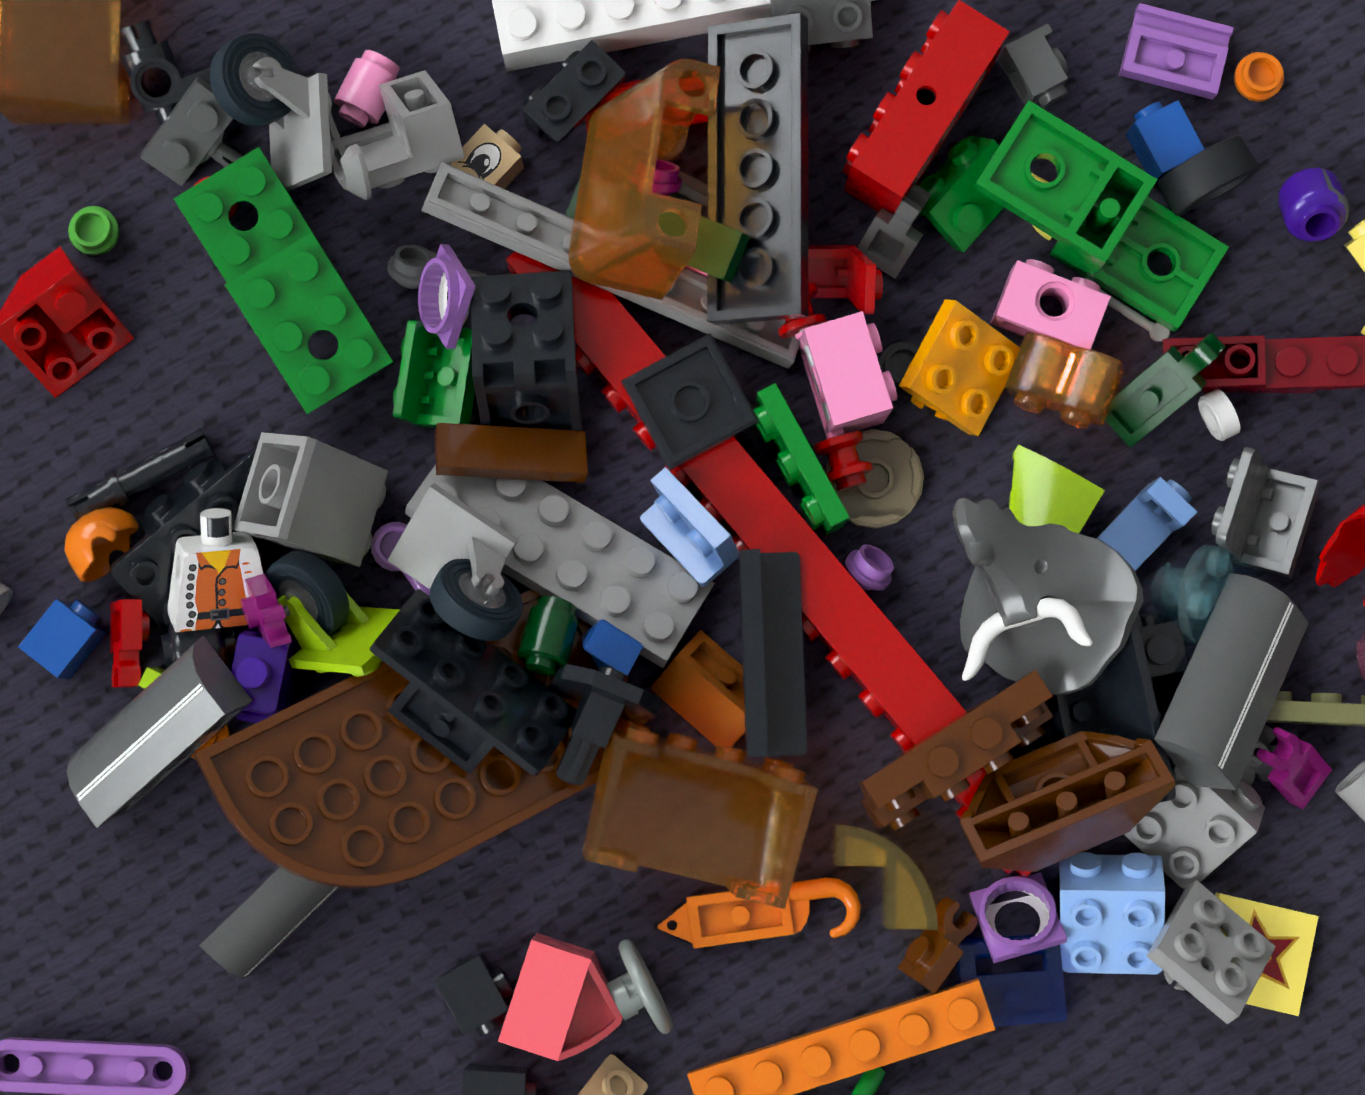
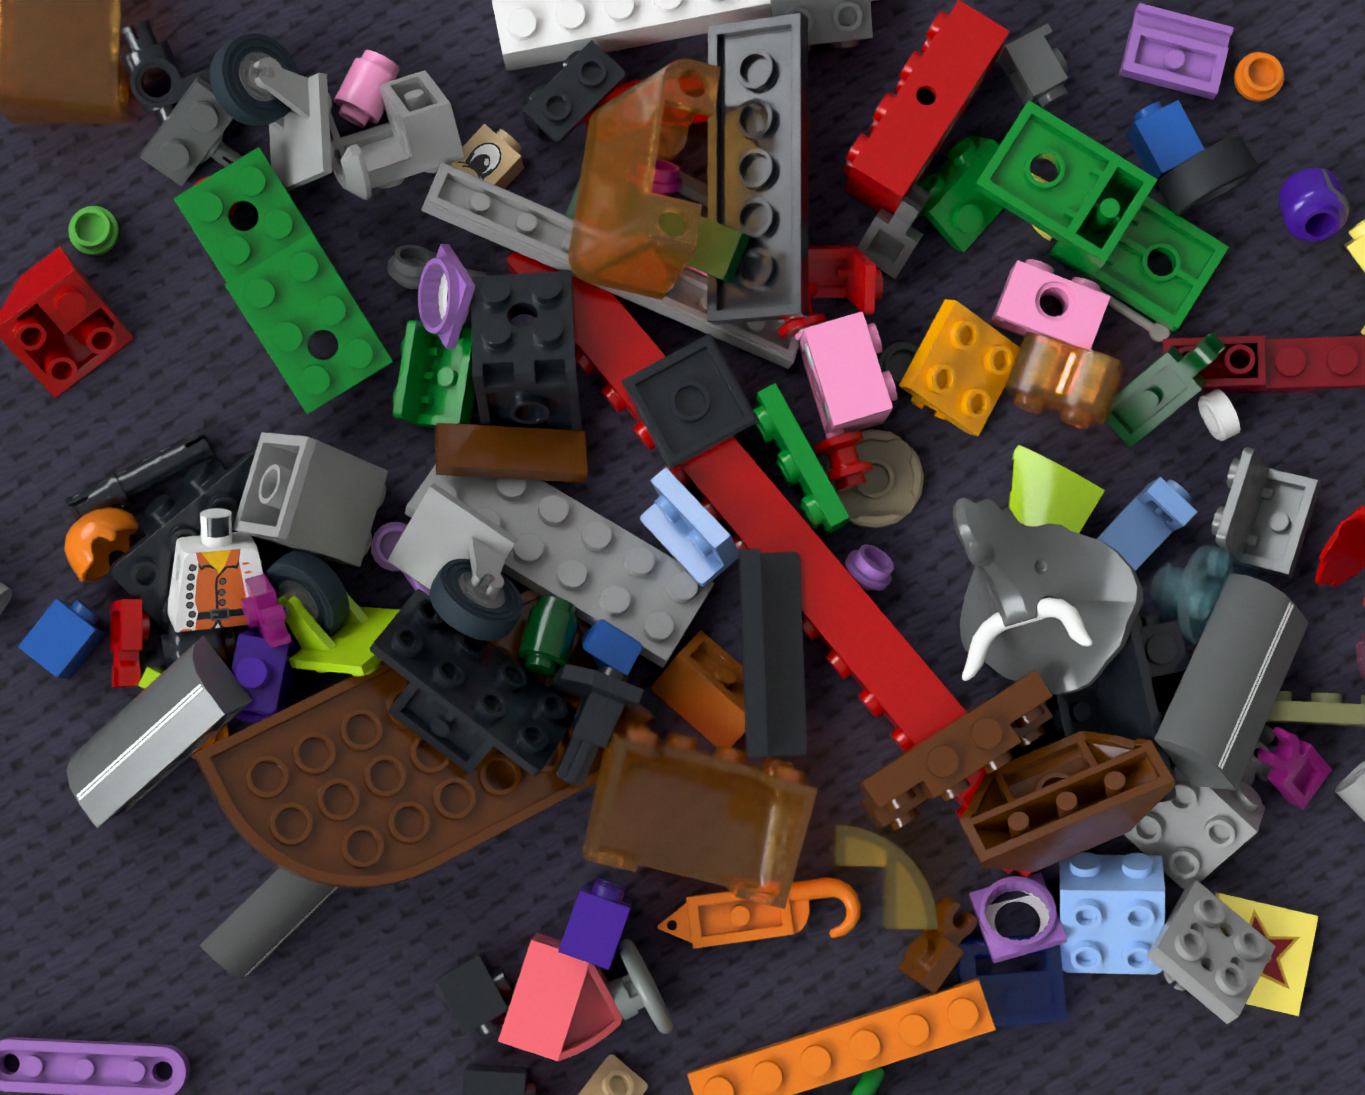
none -> dark purple brick [558,878,633,970]

